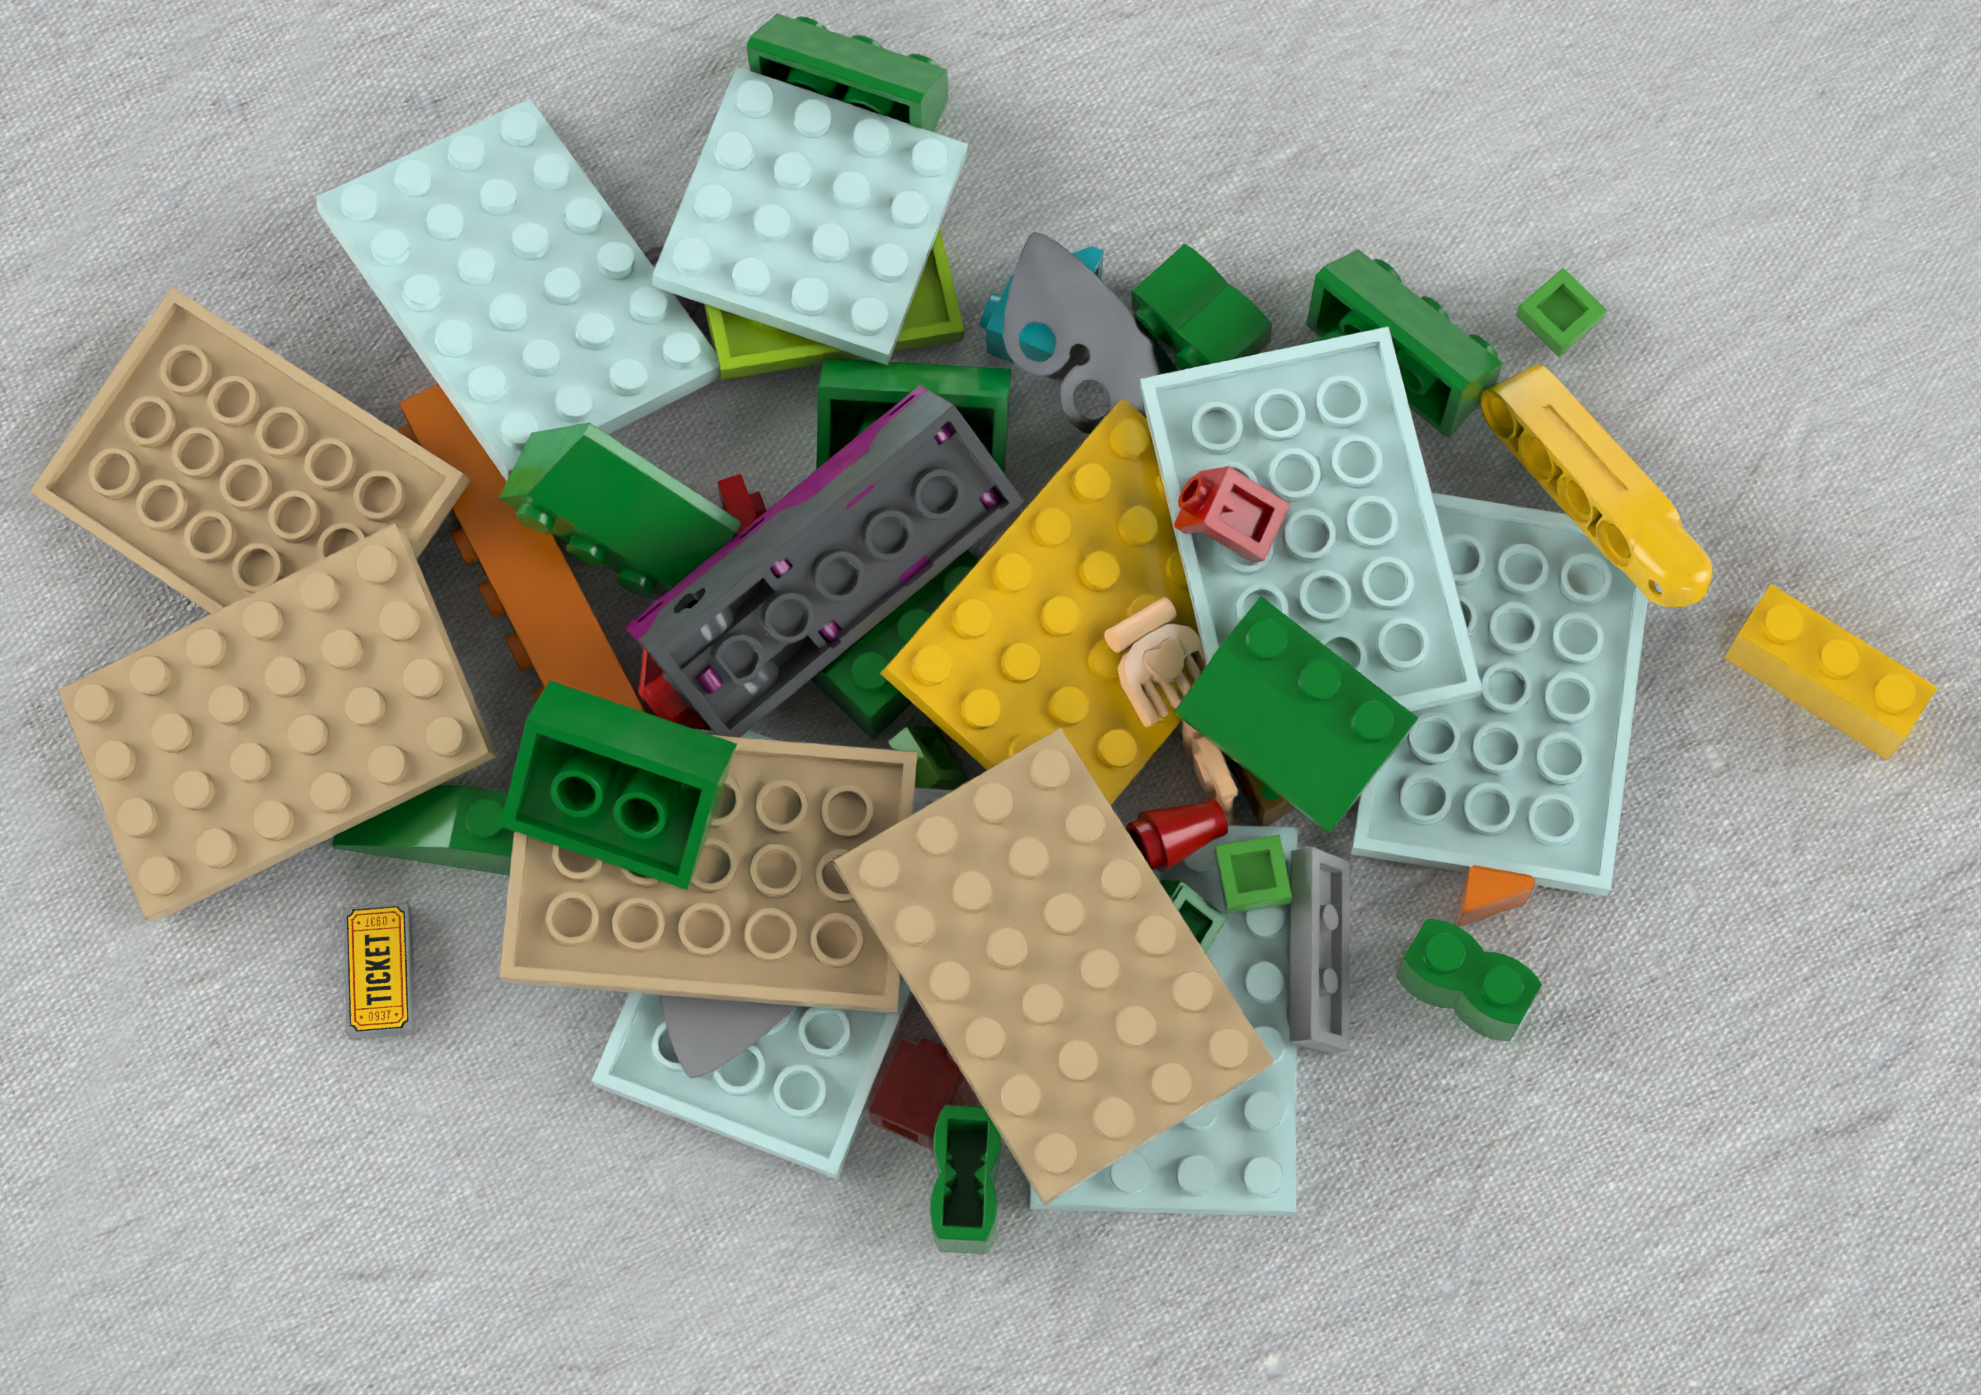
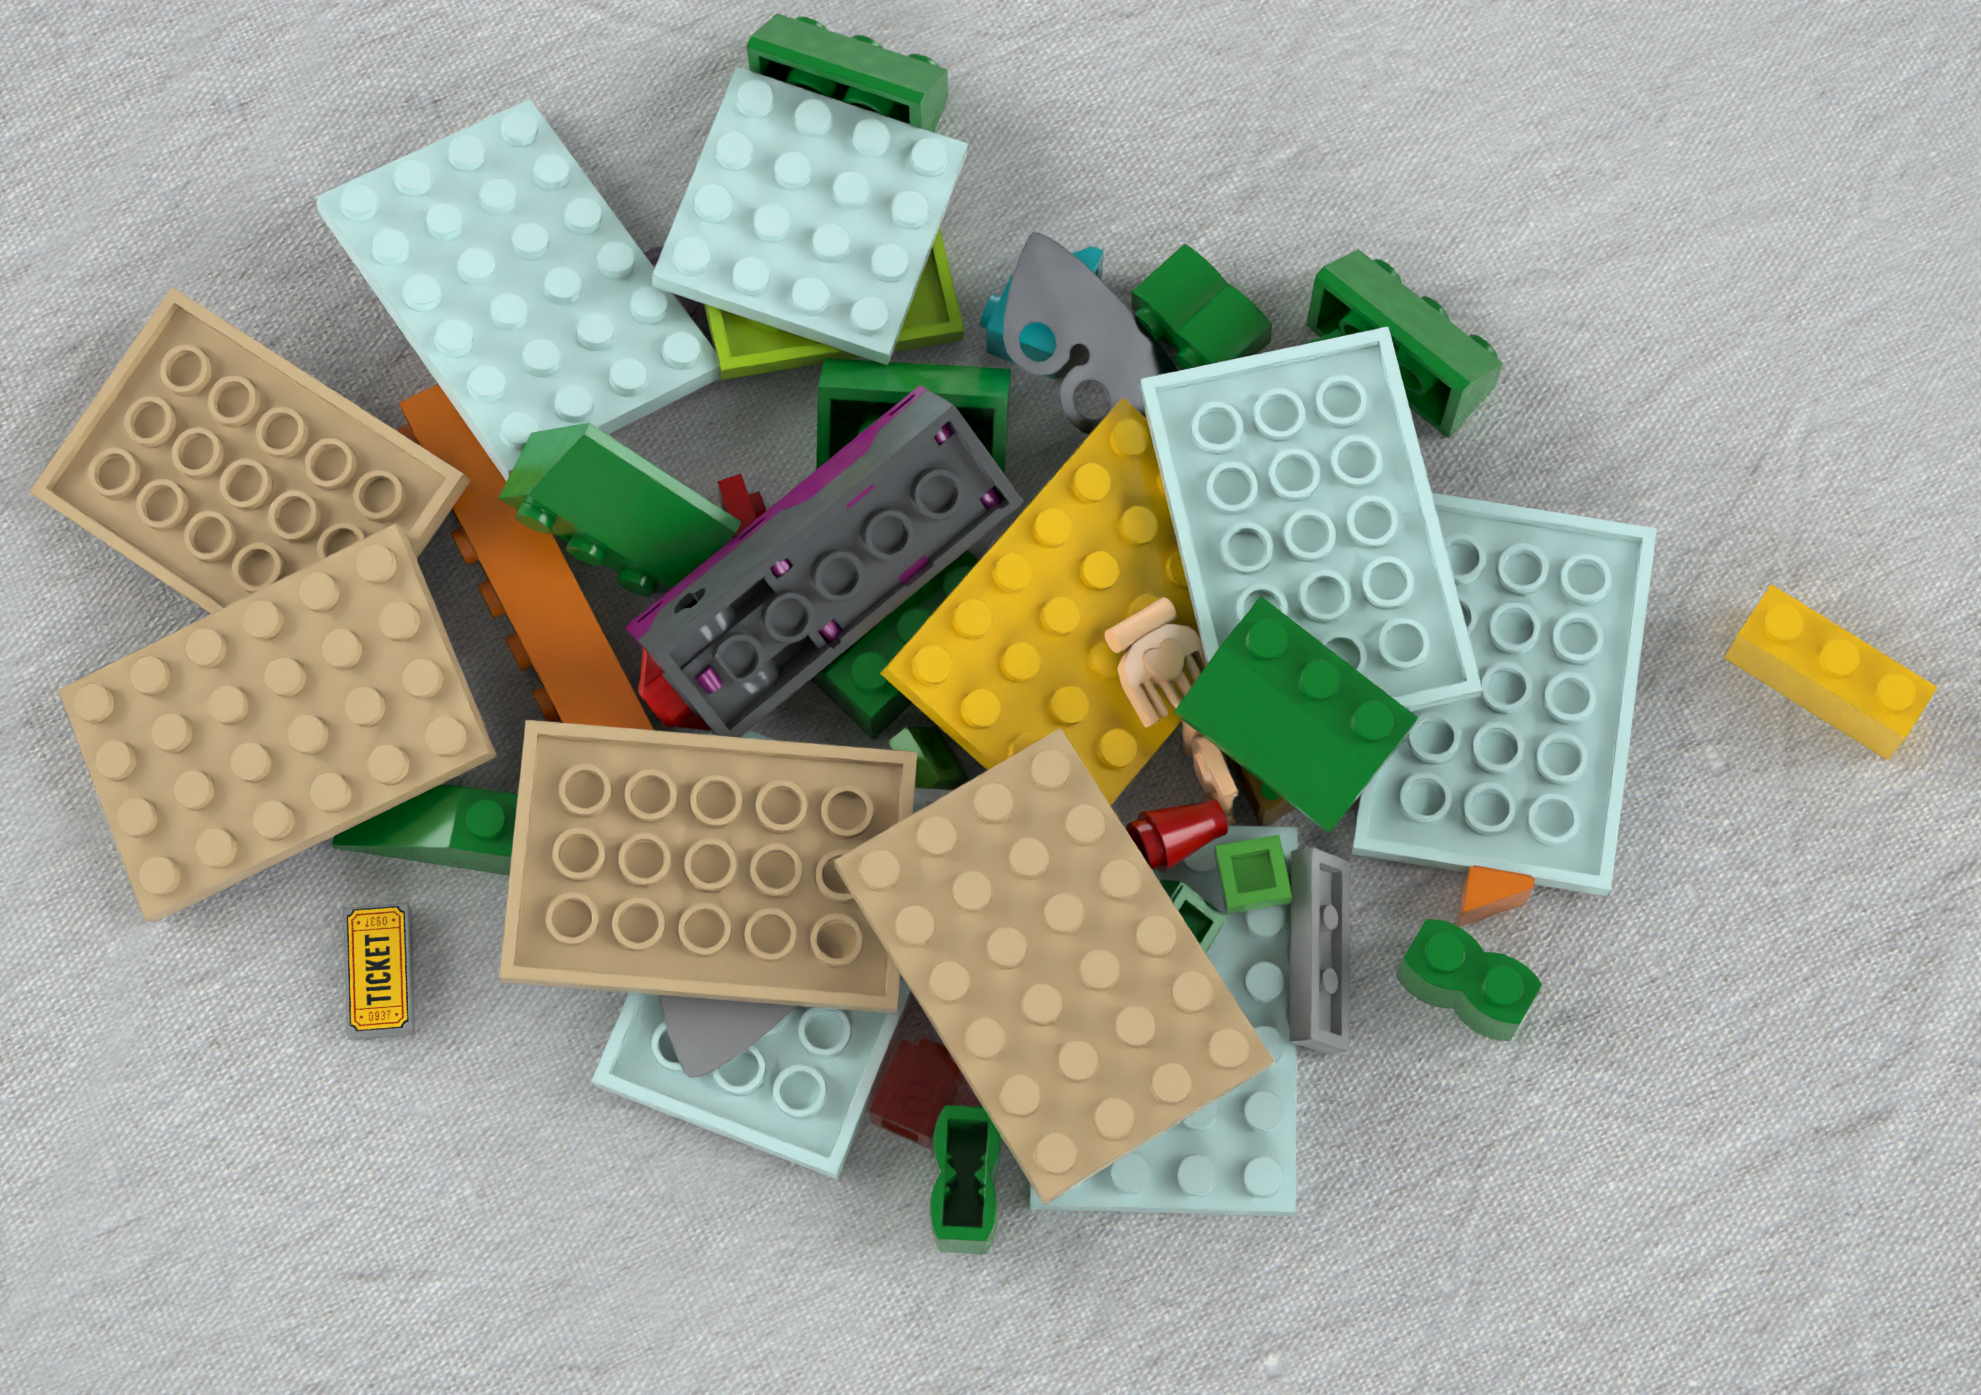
green slope [500,680,737,890] -> none
bracket [1174,466,1290,562] -> none
yellow piece [1480,364,1713,608] -> none
bright green plate [1516,268,1607,357] -> none

